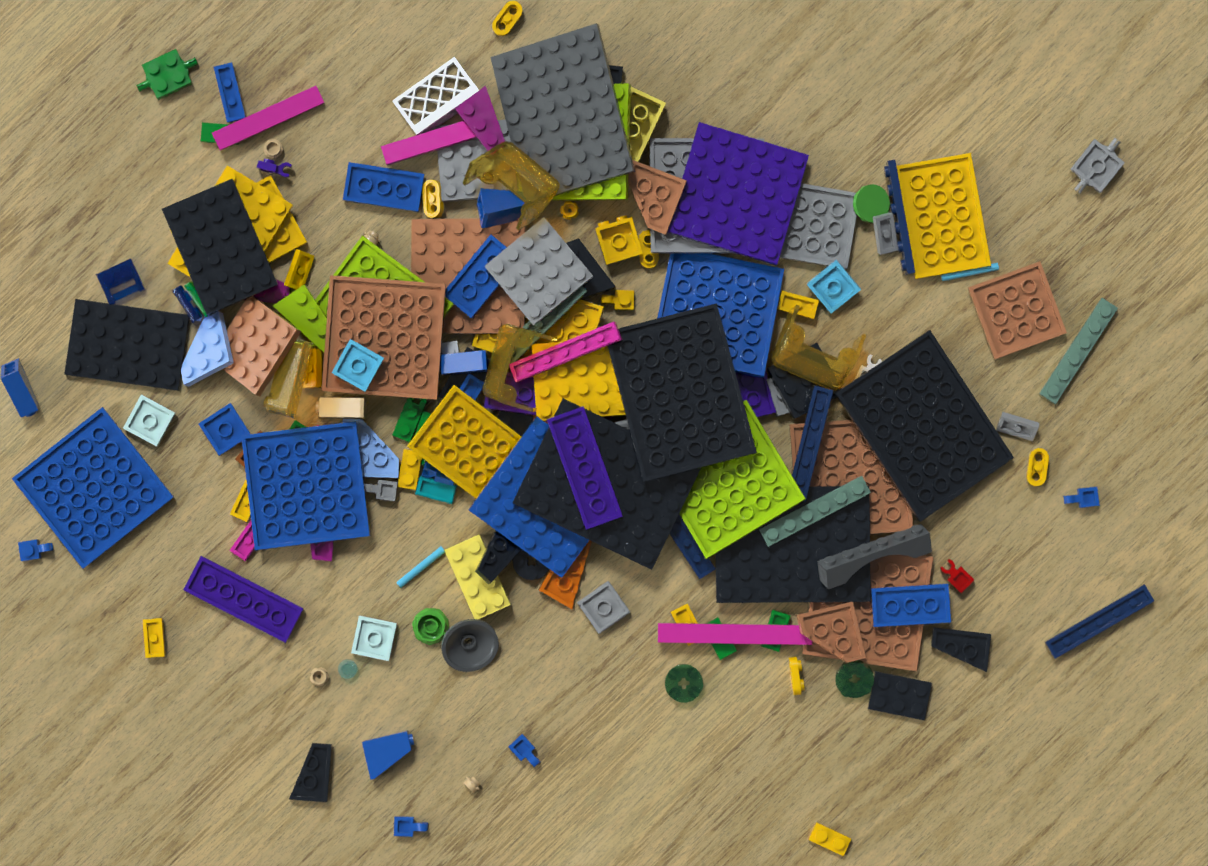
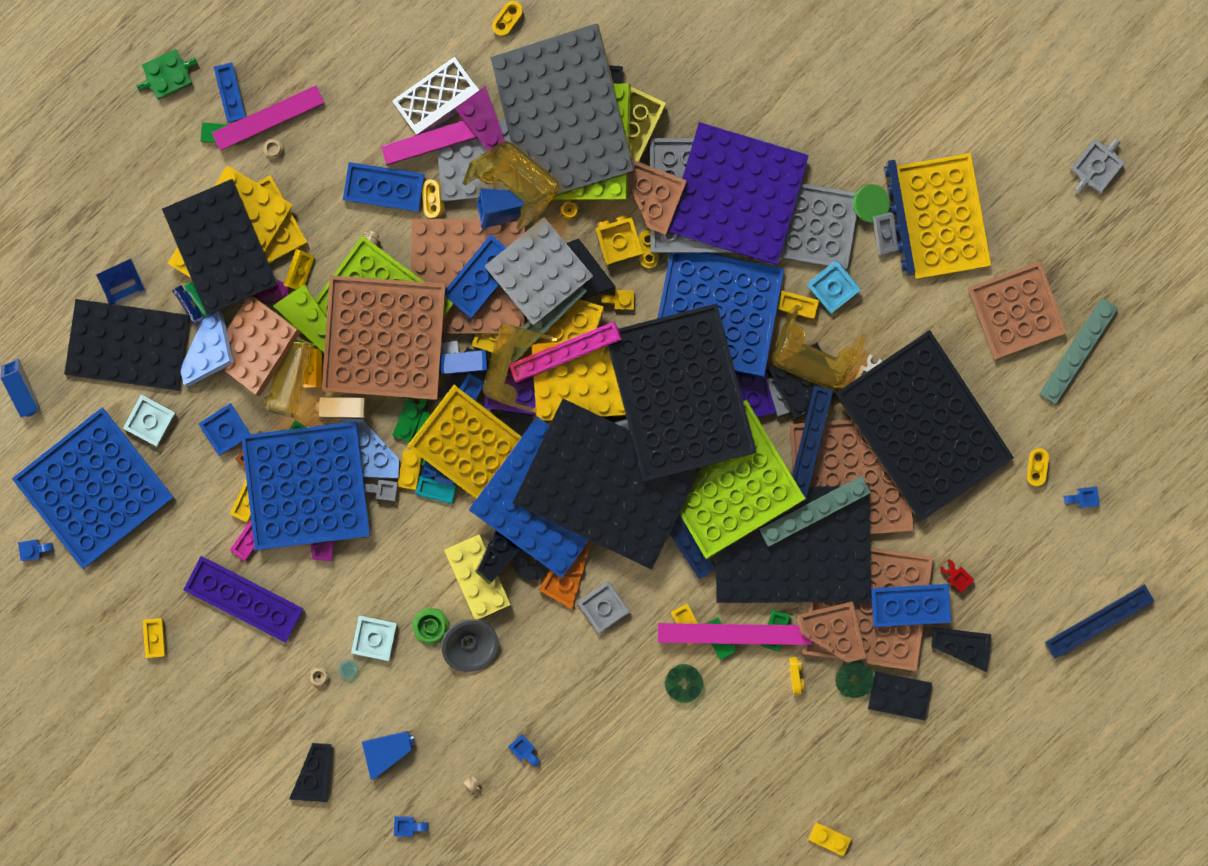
dark purple plate [256,158,292,178] -> none
medium azure plate [332,339,384,392] -> none
medium azure bar [396,546,445,588] -> none
dark purple plate [547,406,623,529] -> none
dark grey arch [817,524,932,589] -> none
medium azure bar [941,263,999,281] -> none
light grey plate [996,412,1039,441] -> none

